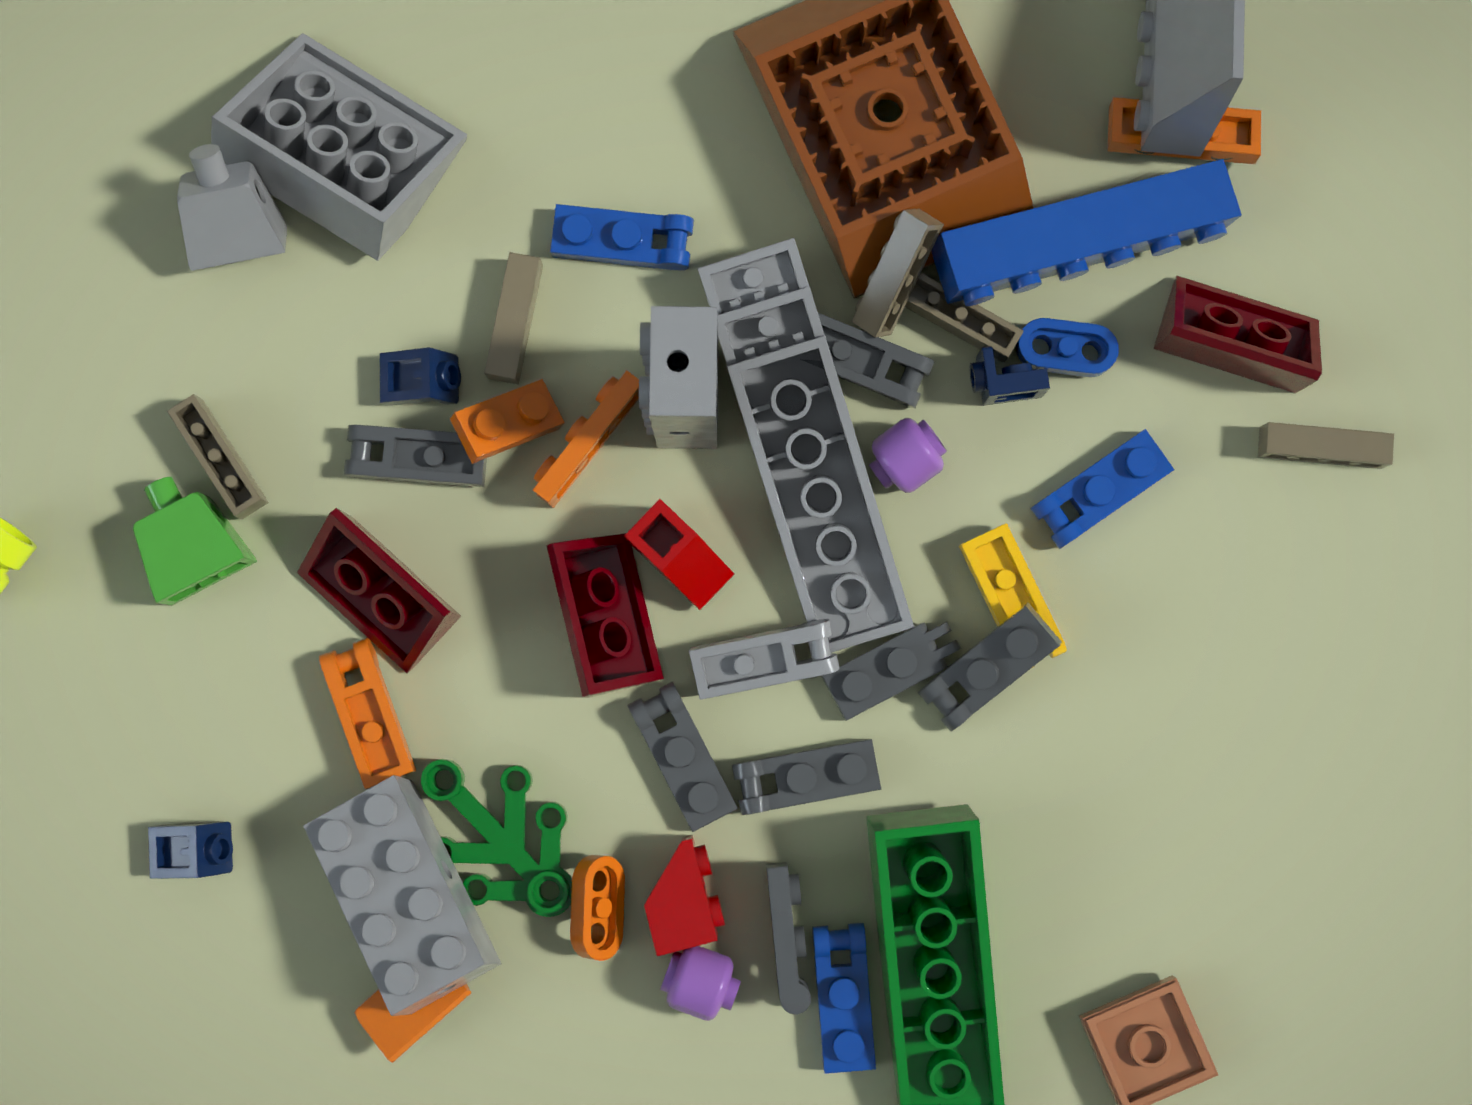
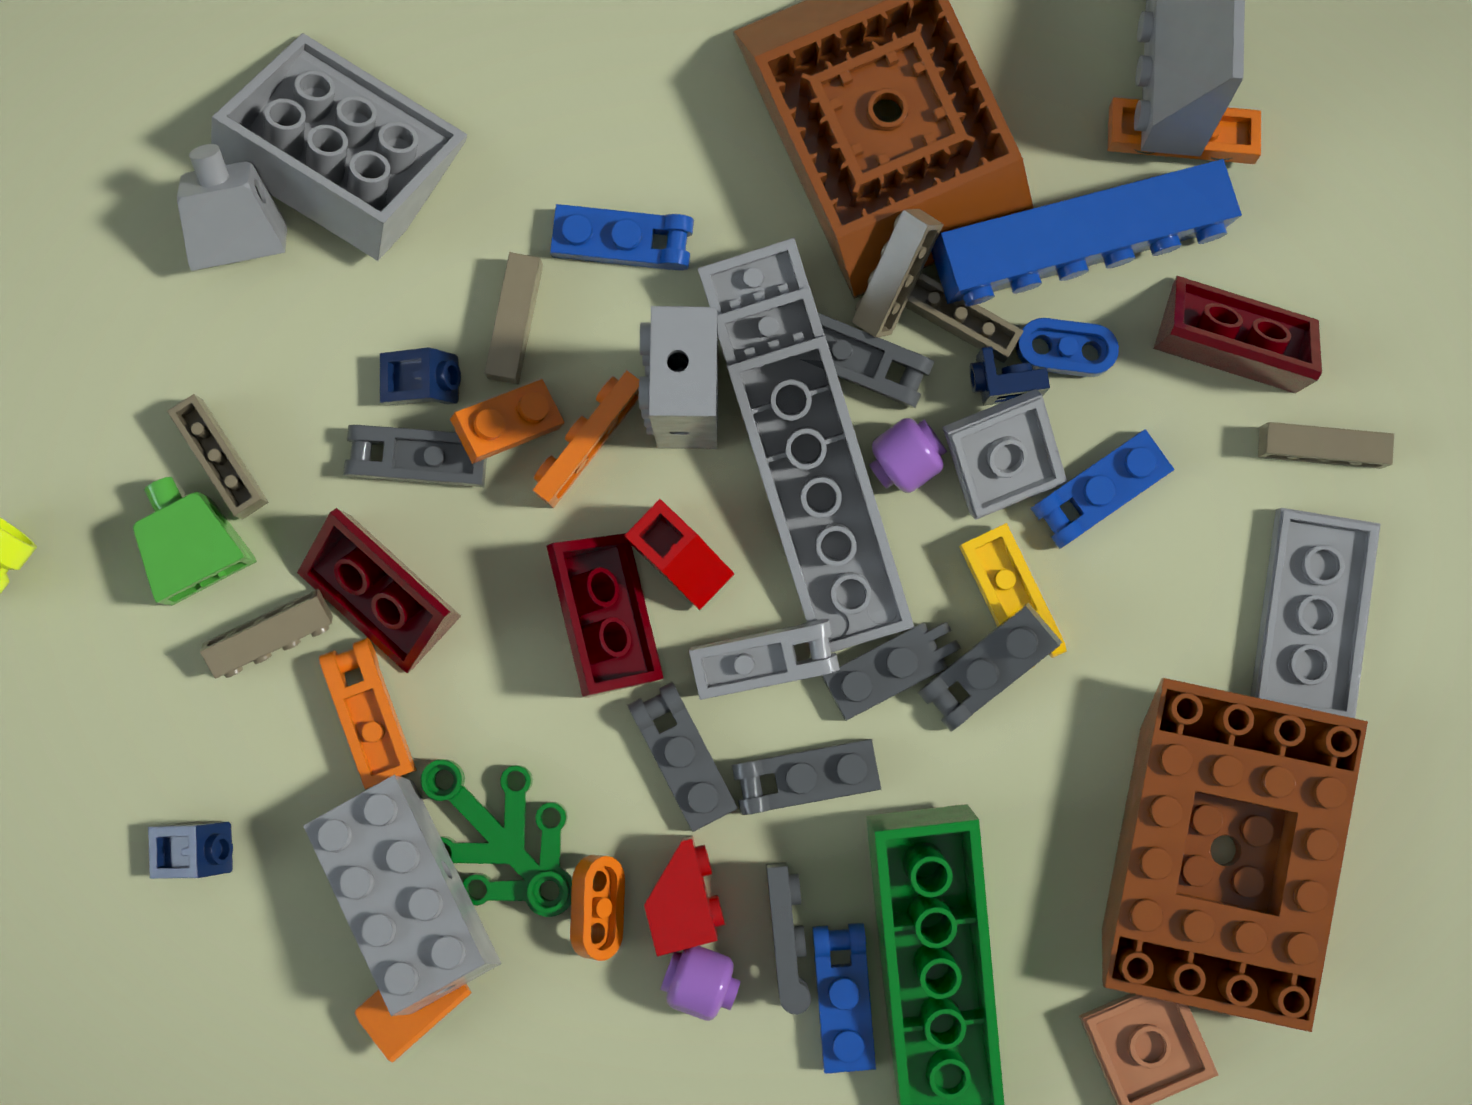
none -> dark tan piece [200,588,333,679]
none -> light grey plate [942,389,1067,520]
none -> dark orange slope [1102,678,1368,1032]
none -> light grey tile [1250,508,1380,718]

